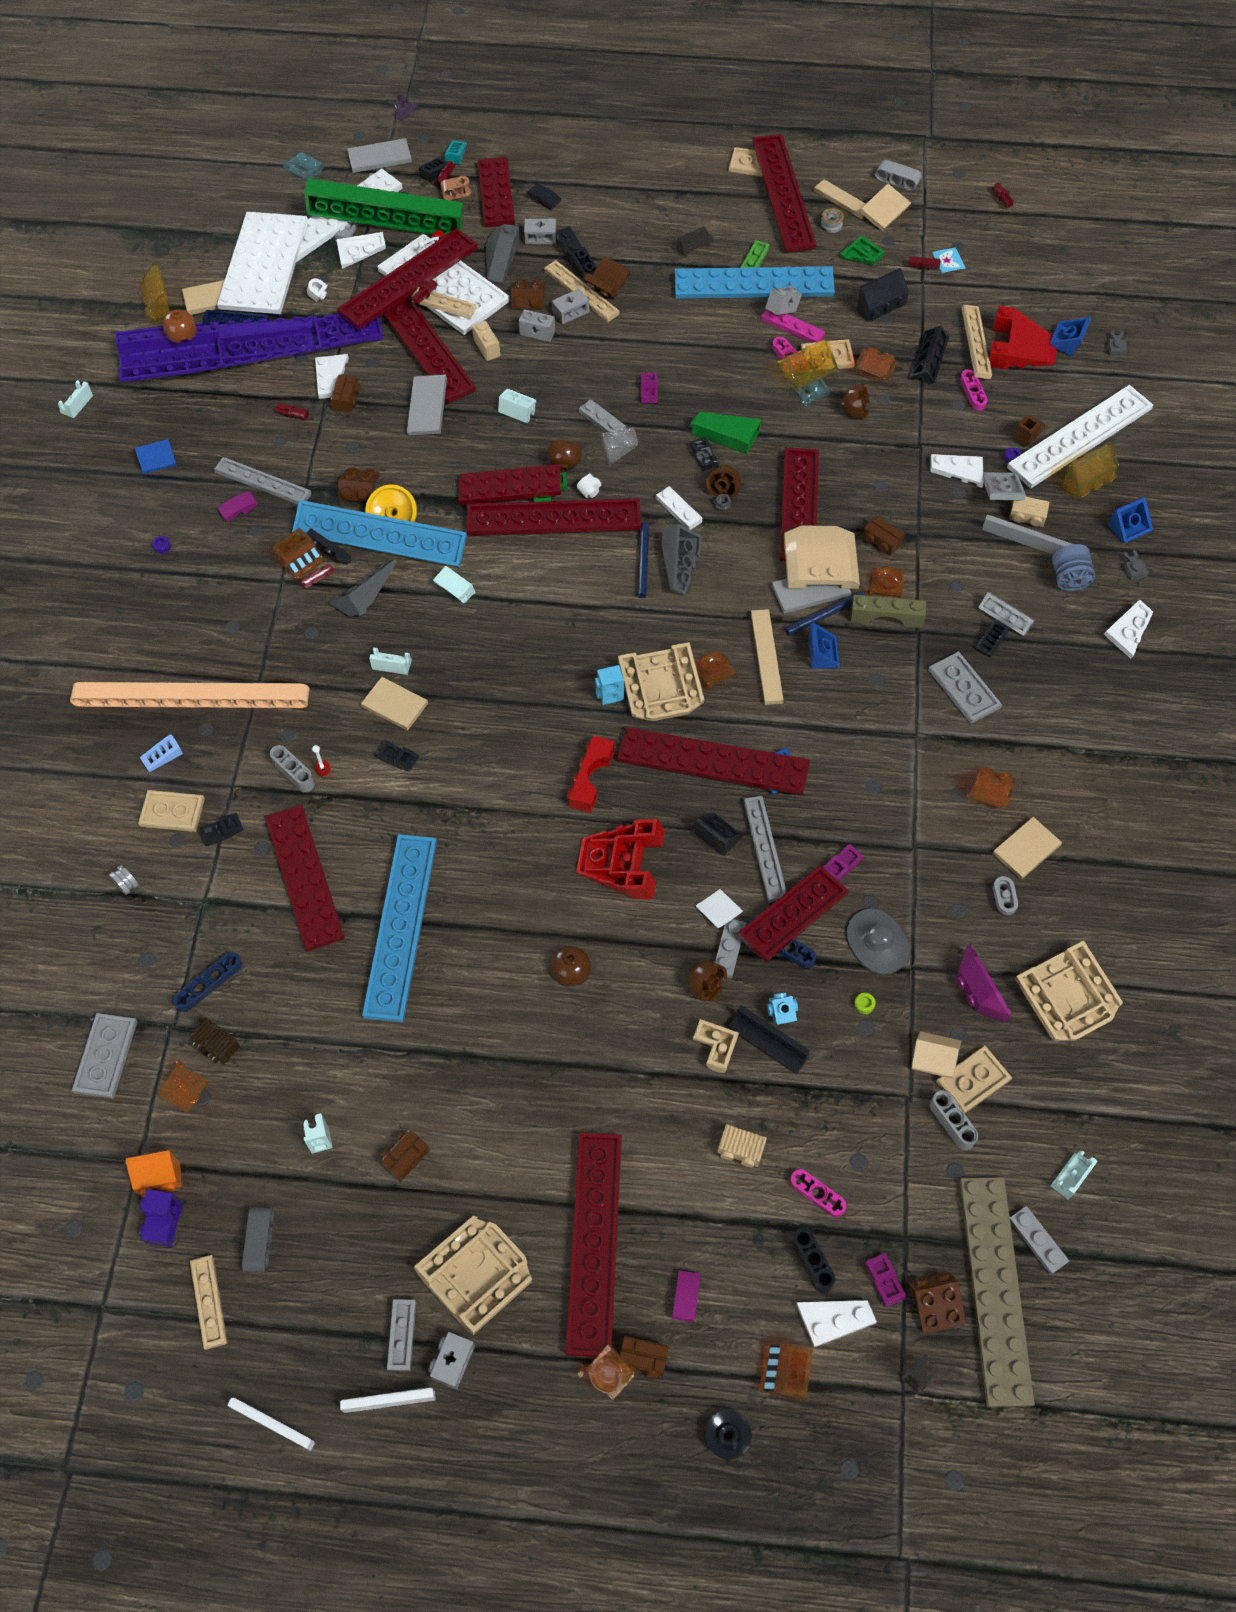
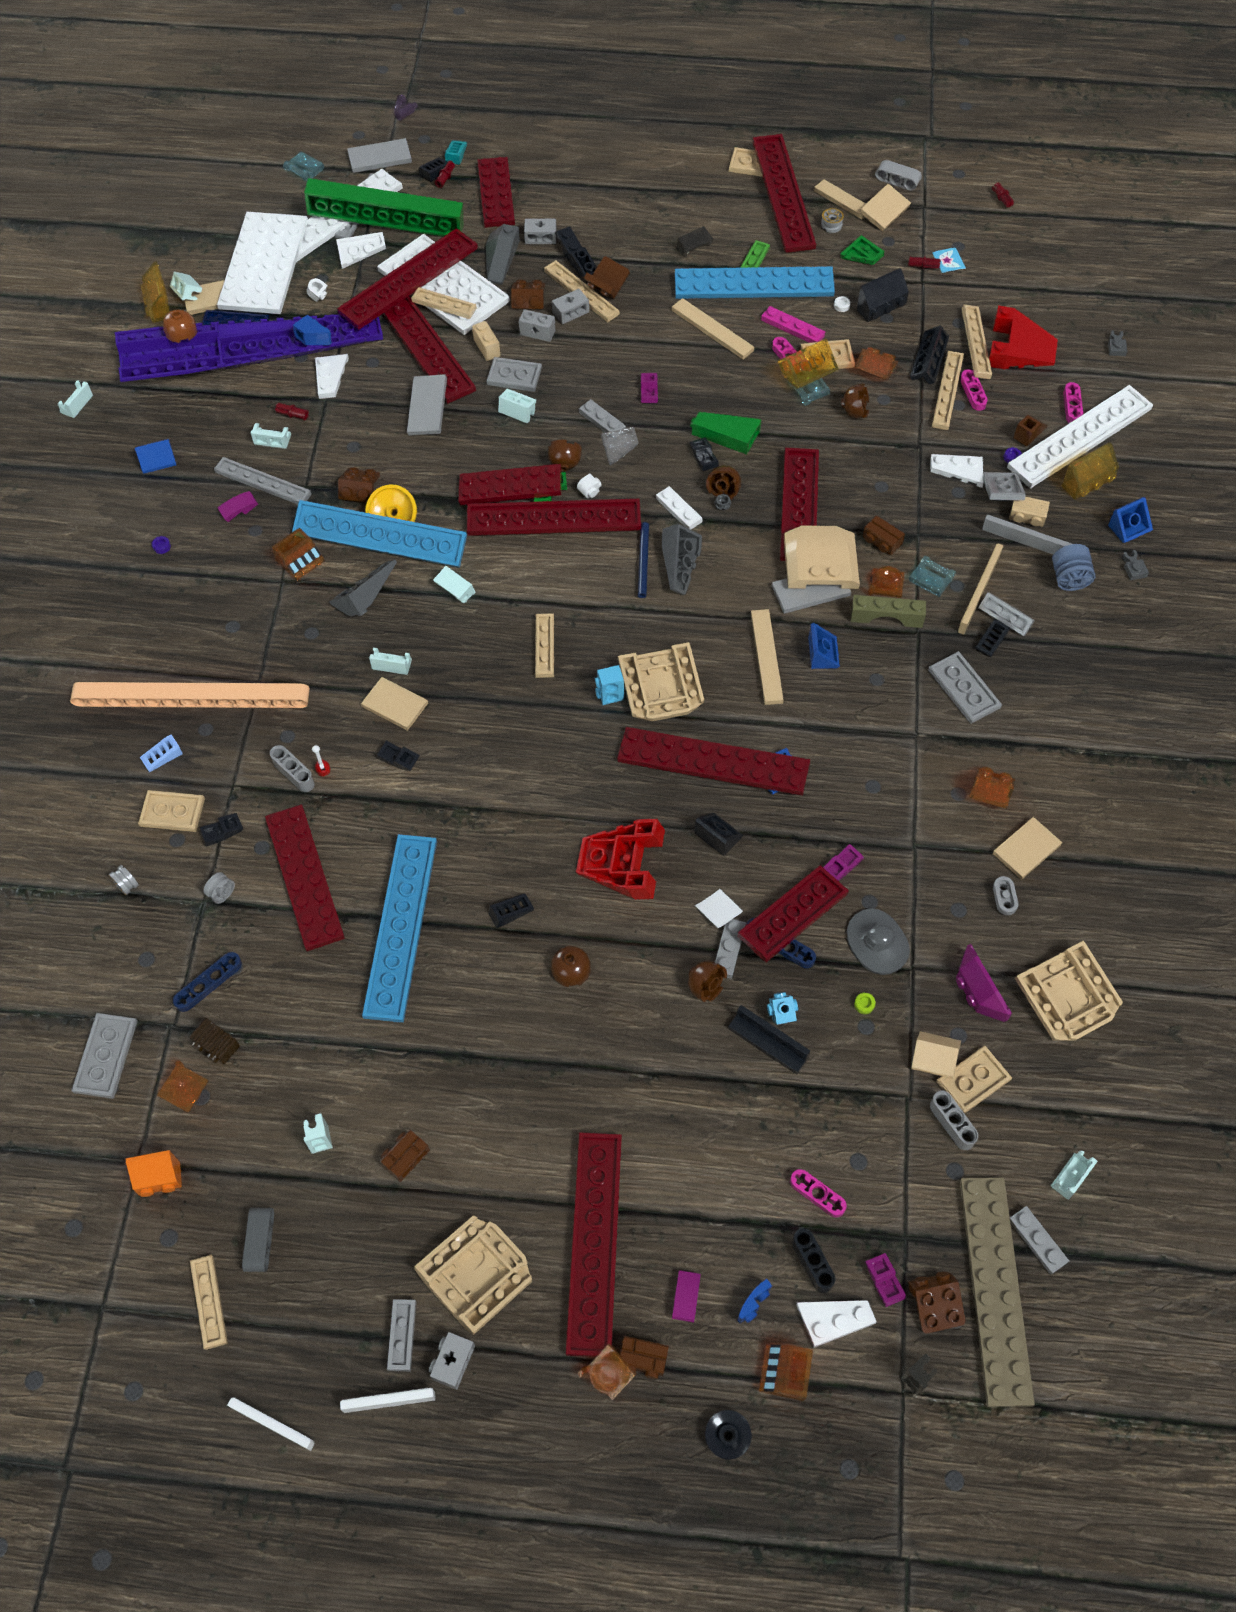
dark purple brick [140,1189,183,1247] -> none
dark red axle [301,564,334,589] -> none
black hinge [306,528,352,565] -> none
reddish brown brick [330,375,361,413] -> none
dark red axle [412,279,437,305] -> none
hinge [418,230,445,248] -> none
nougat piece [440,176,471,201] -> none
black slope [527,183,562,210] -> none
red arch [567,735,615,813] -> none
tan brick [693,1019,739,1073] -> none
clear orange hat [695,651,737,690] -> none
tan brick [717,1124,767,1168] -> none
light grey tile [743,796,787,904] -> none
light grey brick [765,286,802,315] -> none
dark blue piece [785,591,865,636] -> none
blue slope [1050,317,1091,356] -> none
white wing [1104,600,1153,659] -> none
none -> light aqua hinge [170,272,202,300]
none -> light grey wheel [203,872,235,904]
none -> light aqua hinge [251,423,291,449]
none -> blue slope [293,315,332,345]
none -> light grey tile [487,357,542,392]
none -> black slope [489,893,534,928]
none -> tan tile [535,614,554,678]
none -> tan tile [672,298,754,360]
none -> blue slope [738,1278,772,1323]
none -> white tile [834,296,850,312]
none -> clear light blue plate [909,555,956,597]
none -> tan tile [932,351,964,430]
none -> tan tile [958,544,1004,635]
none -> dark pink beam [1063,382,1083,423]

